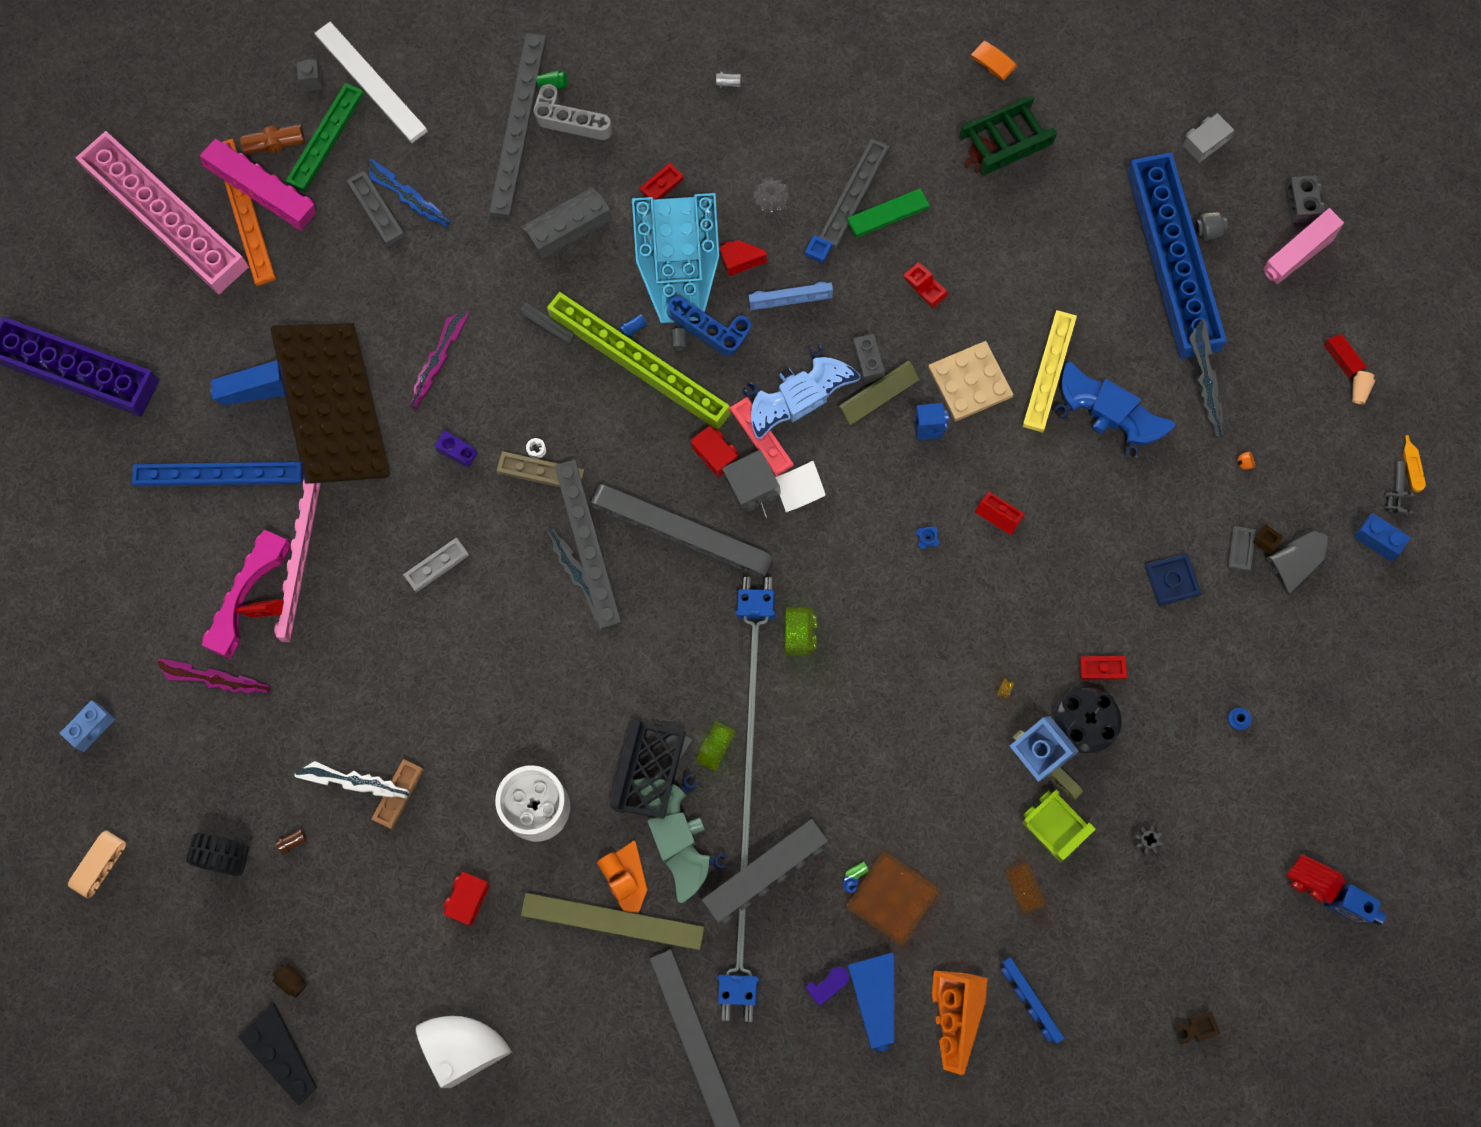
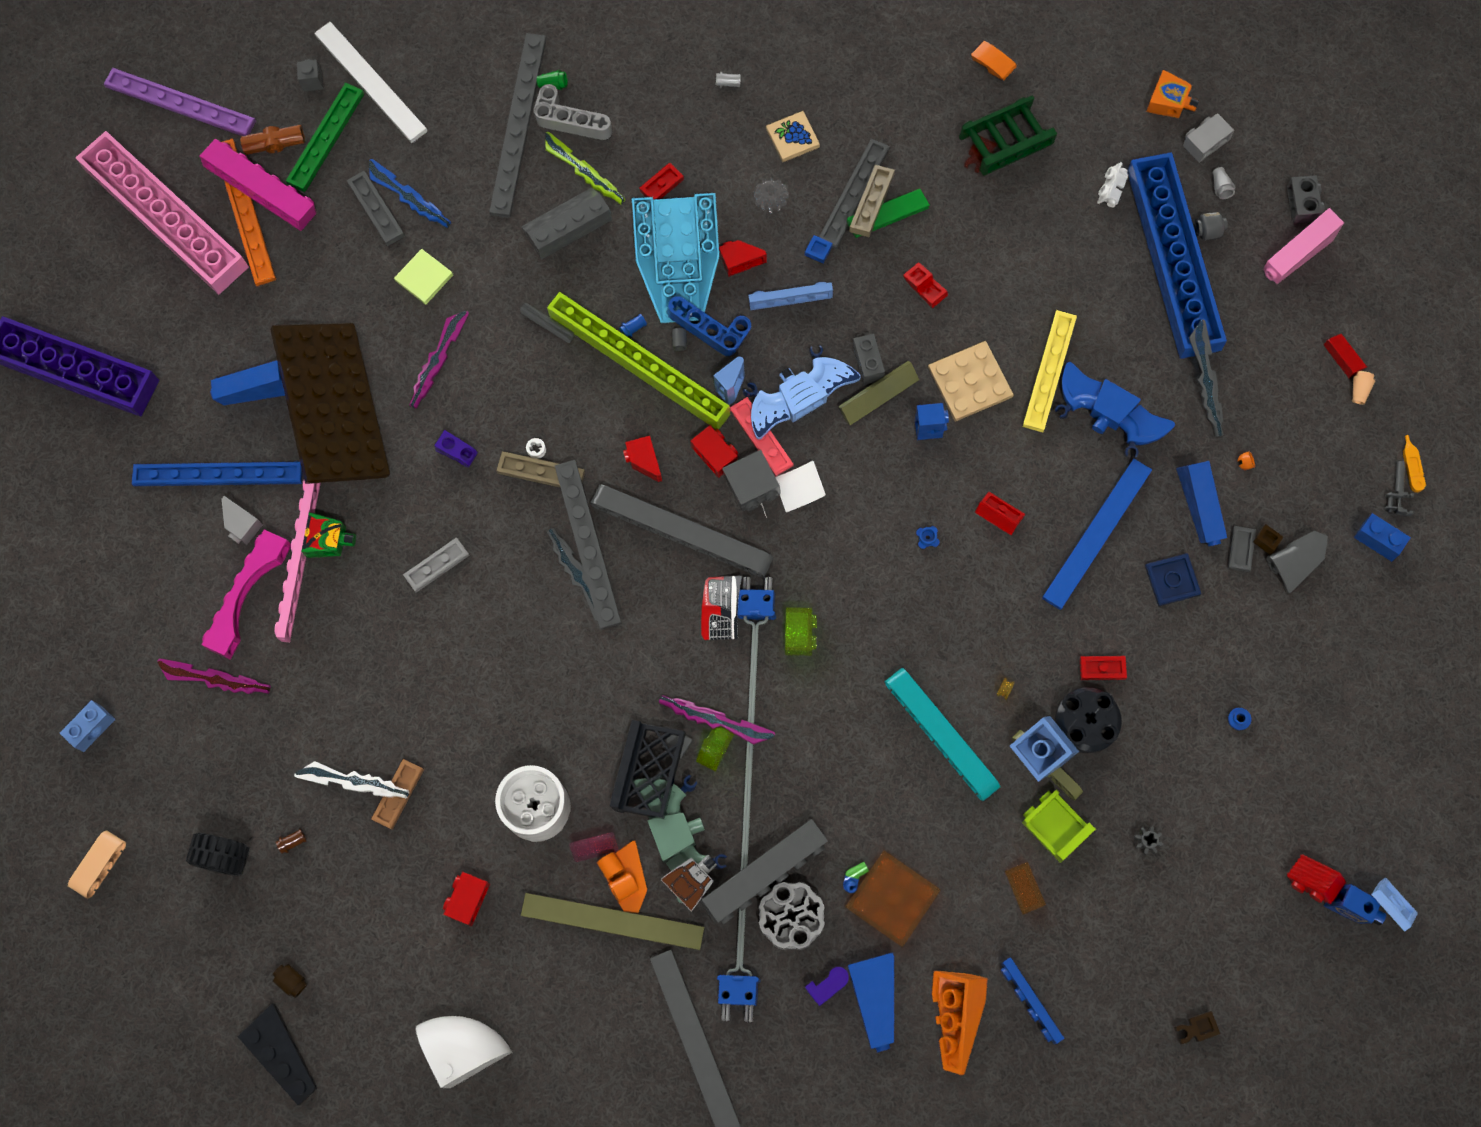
red slope [235,599,284,618] -> none
none -> medium lavender tile [104,68,256,136]
none -> light grey slope [222,496,263,545]
none -> torso [301,513,356,558]
none -> yellowish green tile [394,249,453,305]
none -> lime sword [545,132,625,205]
none -> clear pink slope [569,832,619,862]
none -> red slope [623,436,662,482]
none -> magenta sword [659,695,775,745]
none -> torso [661,855,717,911]
none -> sticker [701,576,742,640]
none -> medium blue tile [714,357,745,405]
none -> light grey connector [759,882,825,950]
none -> tan tile [766,111,820,162]
none -> dark tan plate [849,165,895,237]
none -> teal beam [884,668,1001,801]
none -> blue tile [1042,459,1152,610]
none -> white hinge [1097,162,1128,207]
none -> orange torso [1146,70,1199,118]
none -> blue slope [1176,461,1227,546]
none -> light grey cone [1212,167,1235,199]
none -> light blue tile [1371,878,1417,931]

